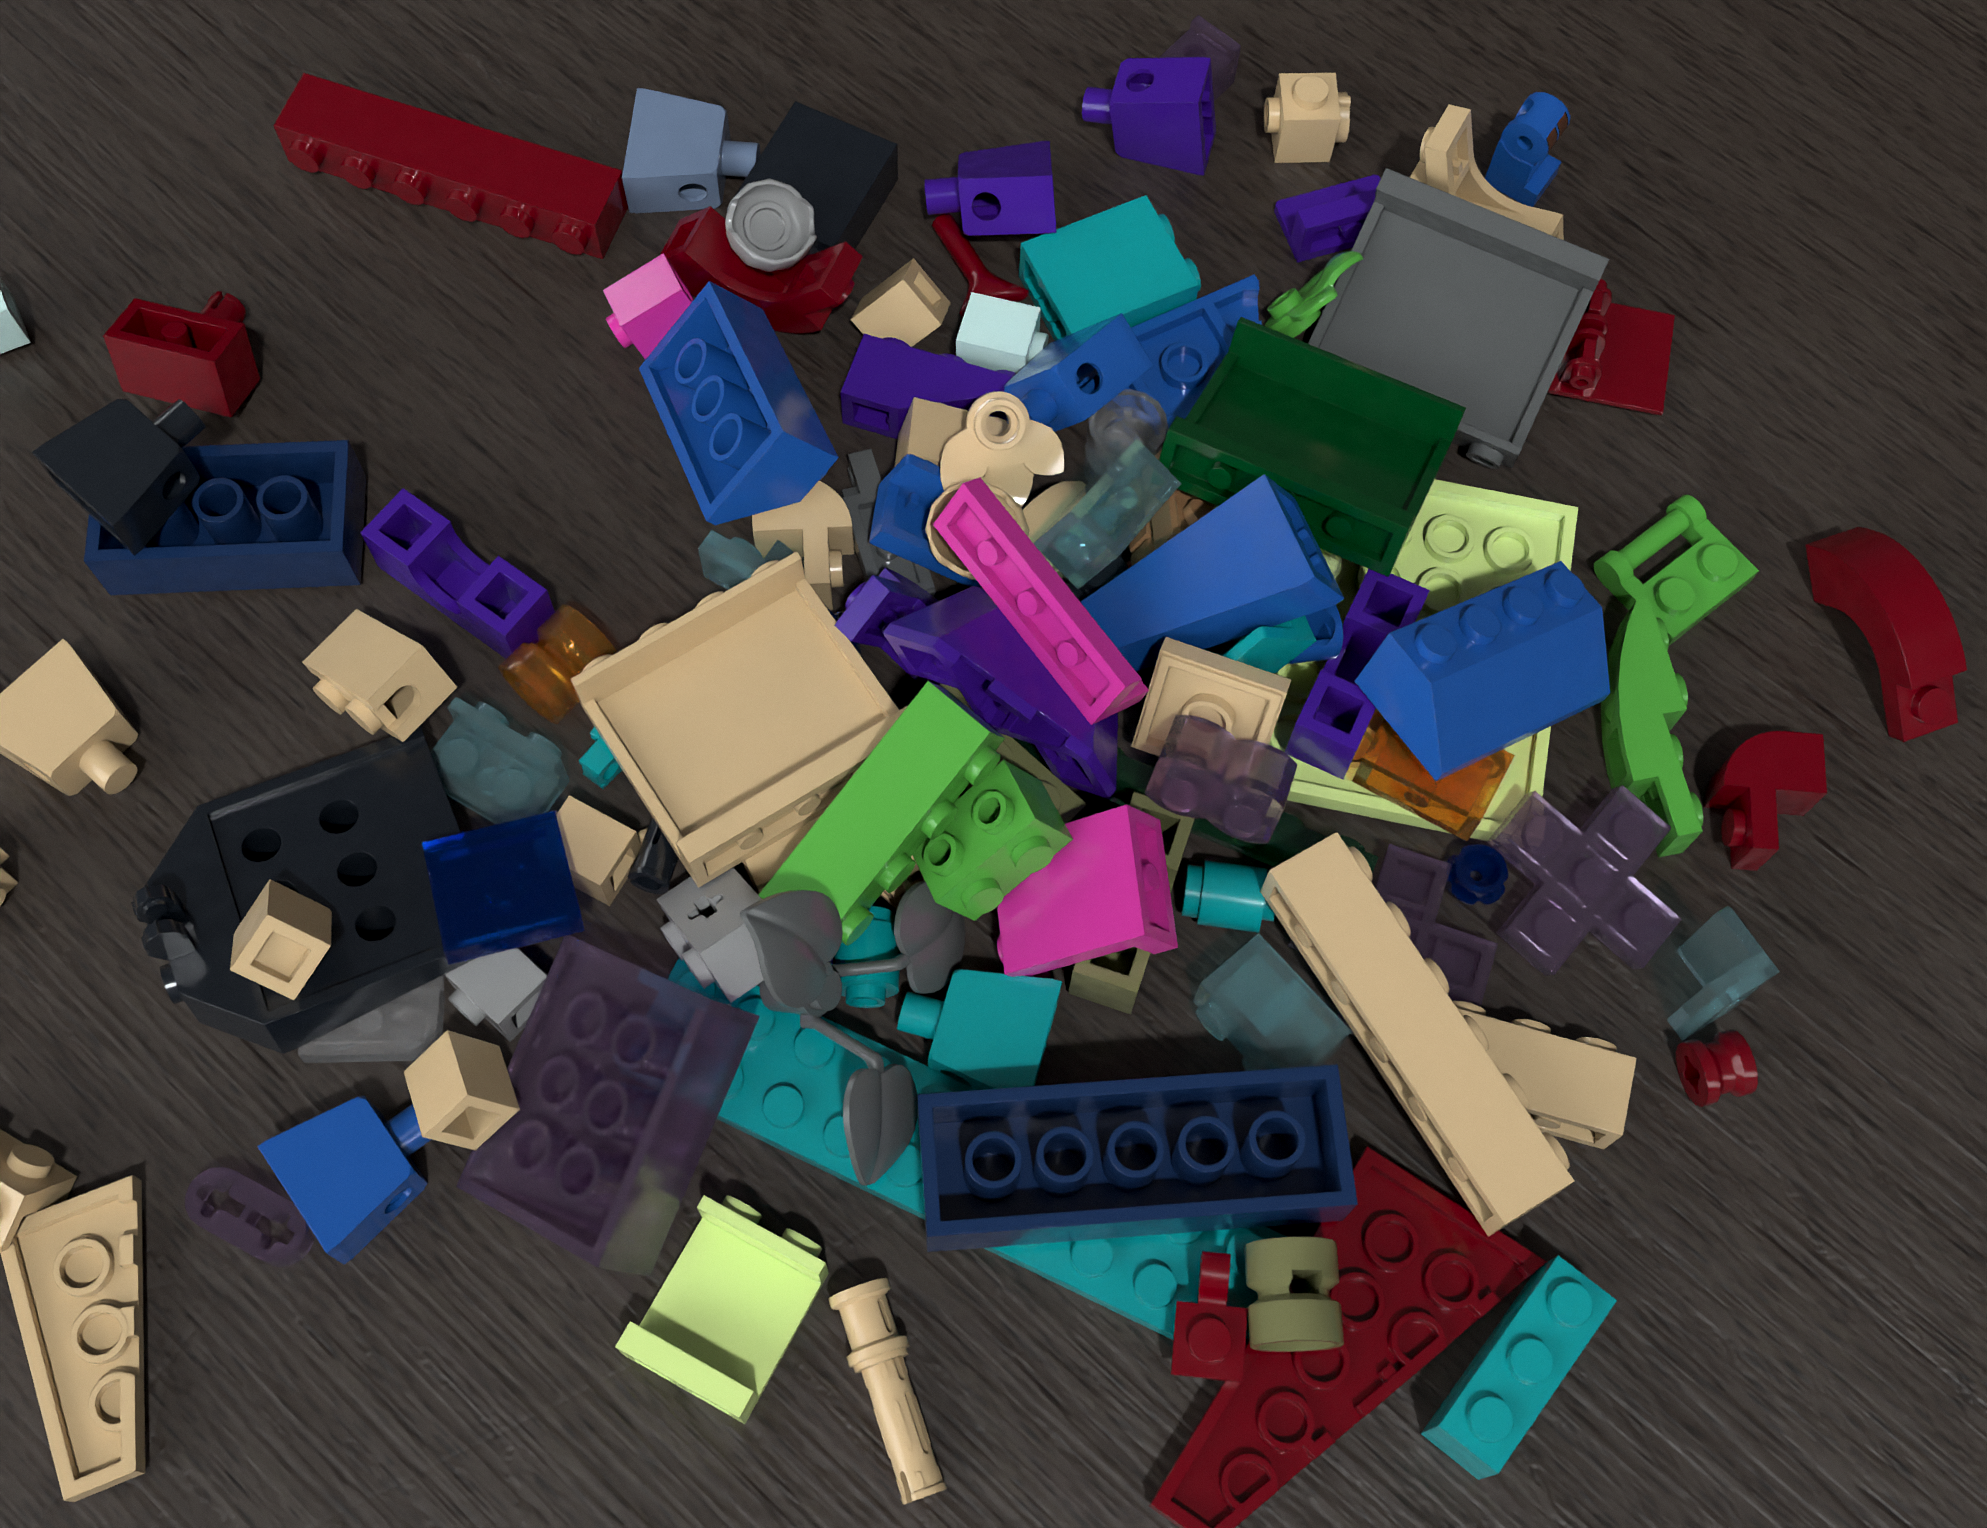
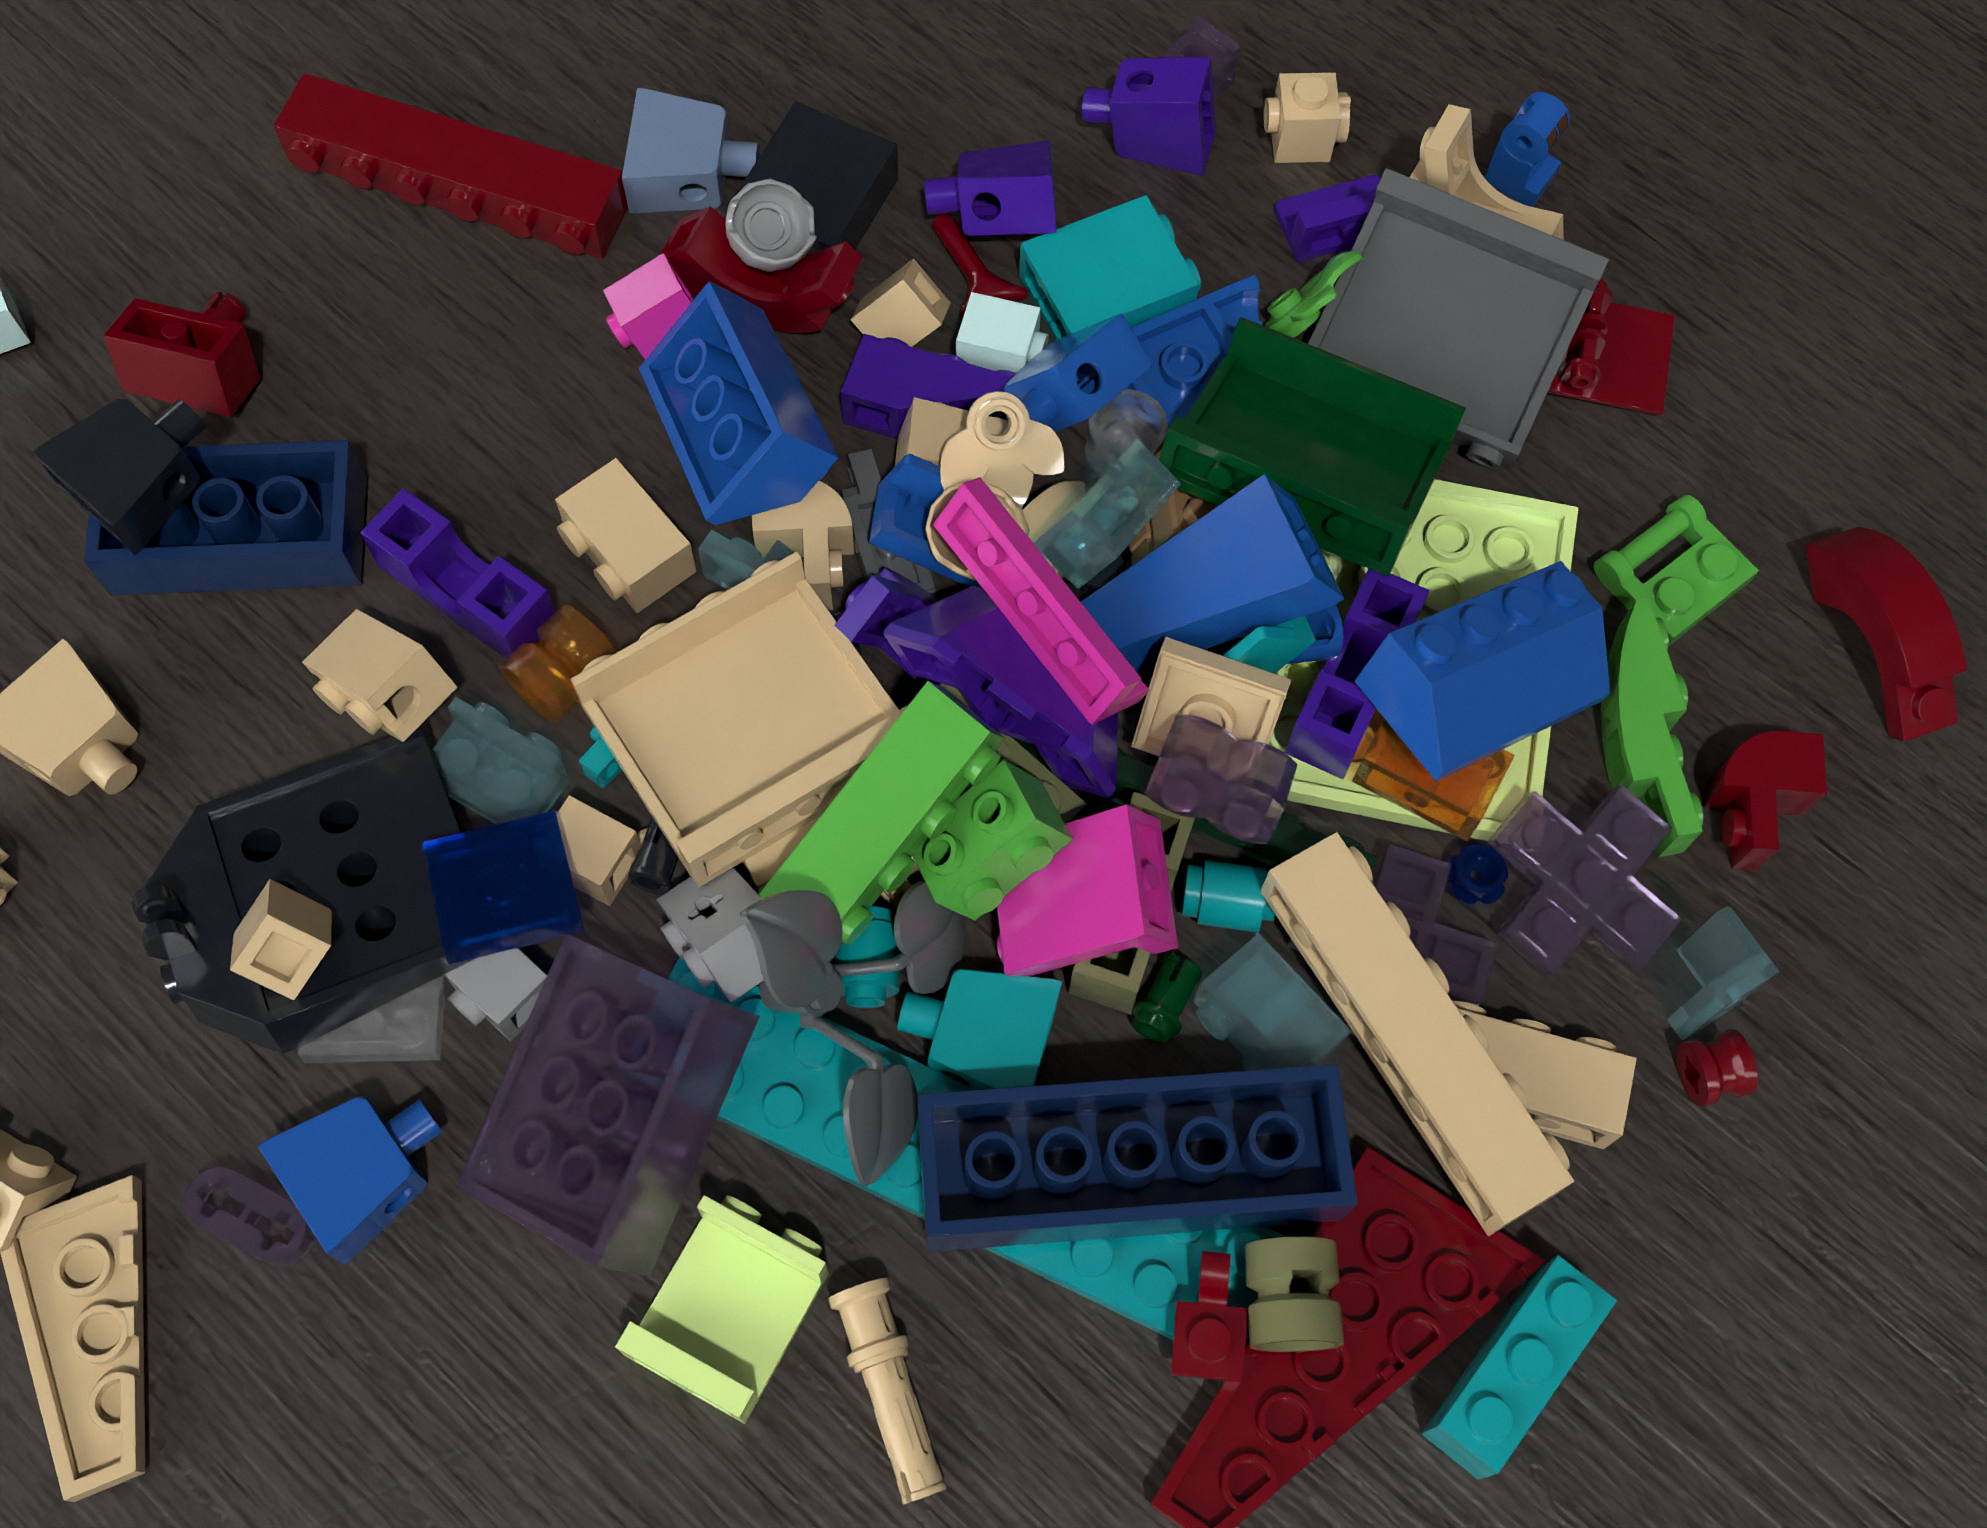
tan brick [404,1030,520,1151] -> none
none -> tan brick [555,458,697,613]
none -> dark green pin [1132,954,1203,1044]

